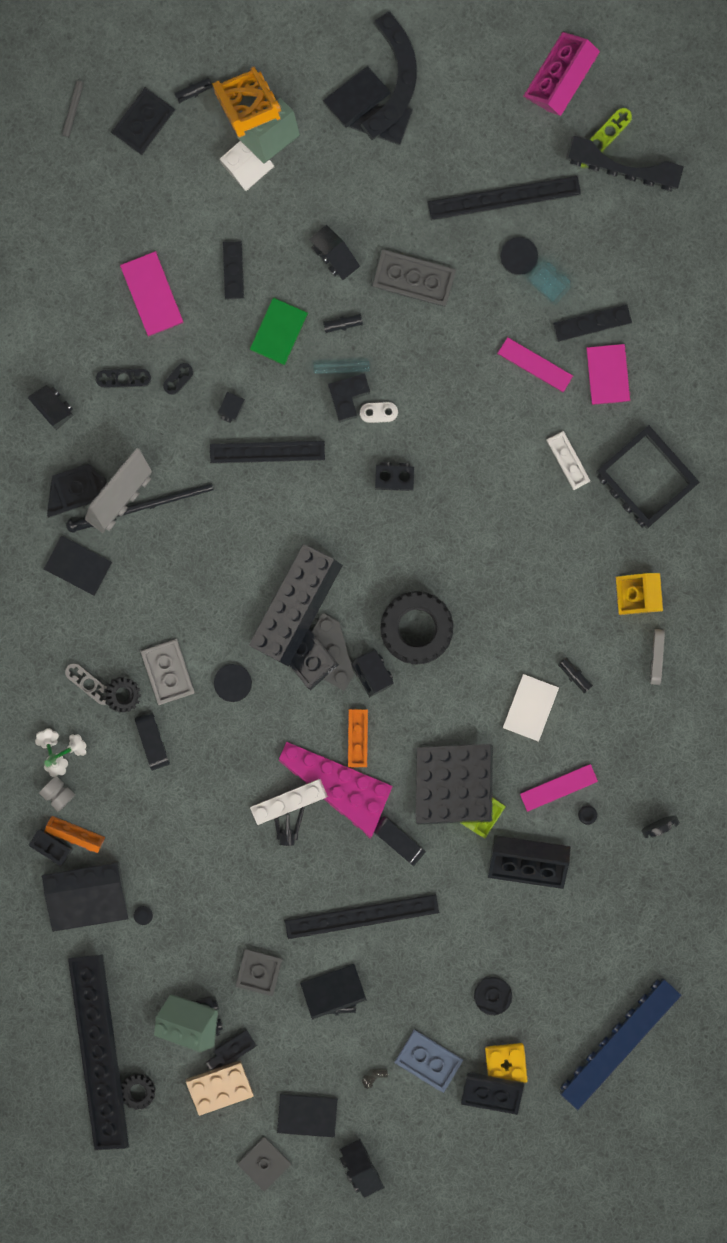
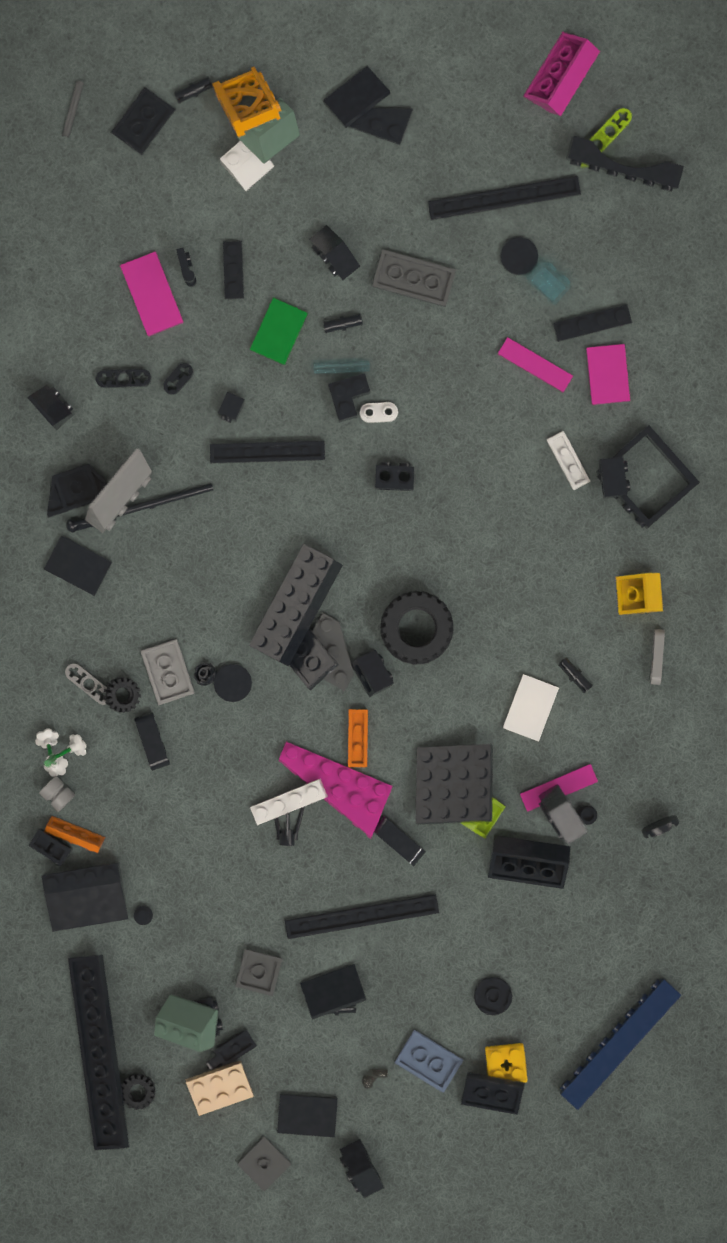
black plate [361,11,417,141] -> none
none -> black plate [176,248,197,287]
none -> black plate [194,663,216,686]
none -> brick [538,784,588,844]
none -> black brick [599,456,631,499]

